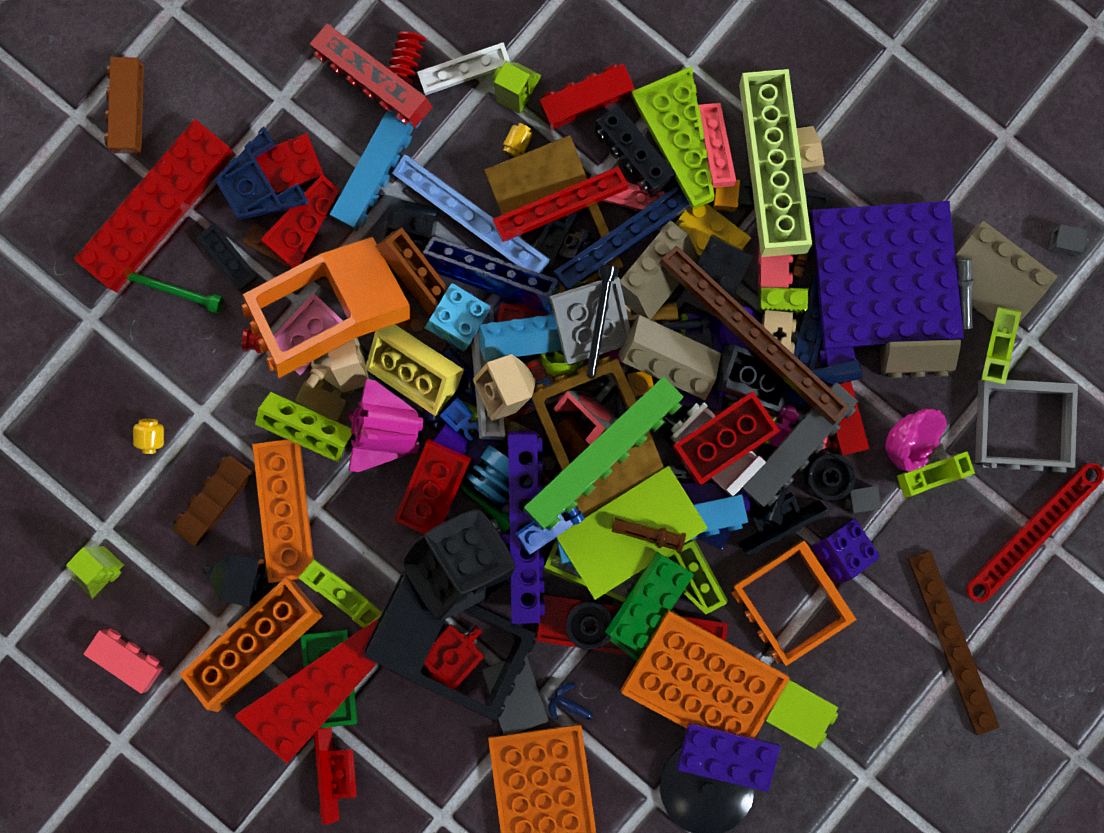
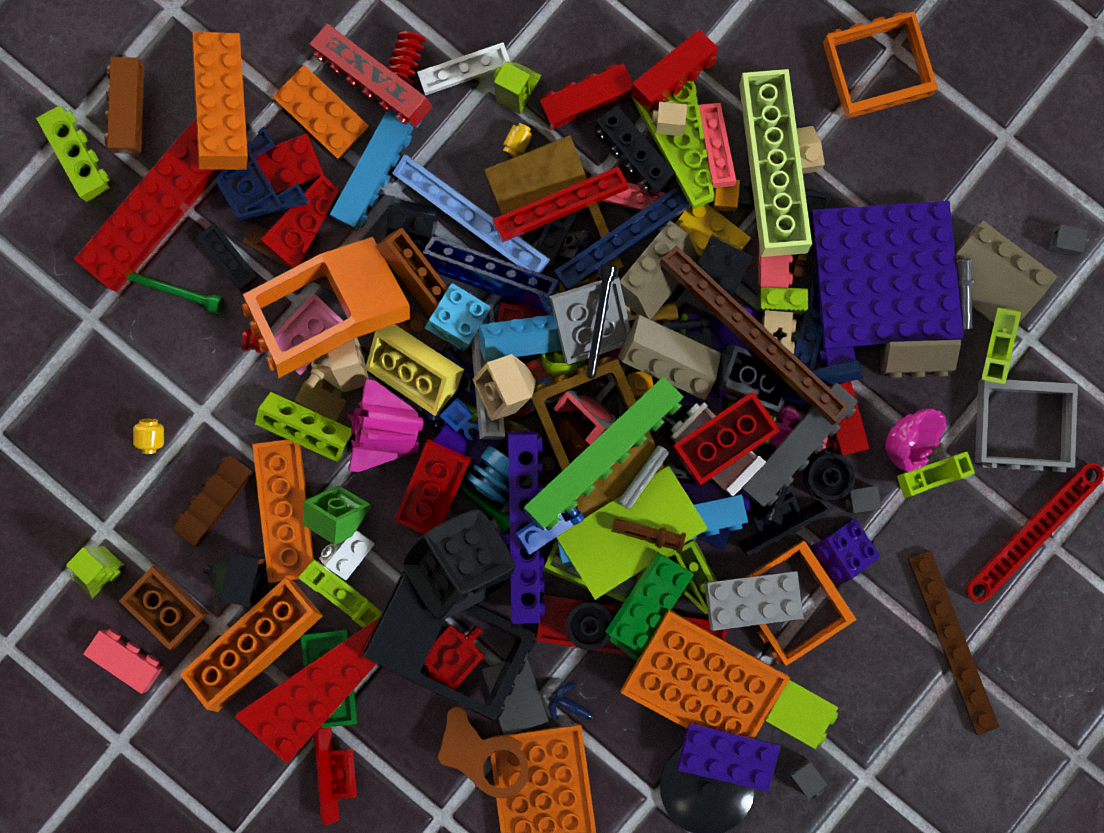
none -> lime brick [36,105,111,202]
none -> dark orange brick [119,566,209,650]
none -> orange brick [192,32,248,170]
none -> orange plate [273,65,370,160]
none -> bright green slope [303,485,371,545]
none -> white bracket [319,530,375,580]
none -> dark orange animal [438,707,529,799]
none -> light grey axle [619,446,669,509]
none -> red brick [631,29,718,113]
none -> tan brick [652,101,687,136]
none -> light grey plate [705,571,803,631]
none -> dark grey brick [788,758,827,799]
none -> orange window [823,11,938,119]

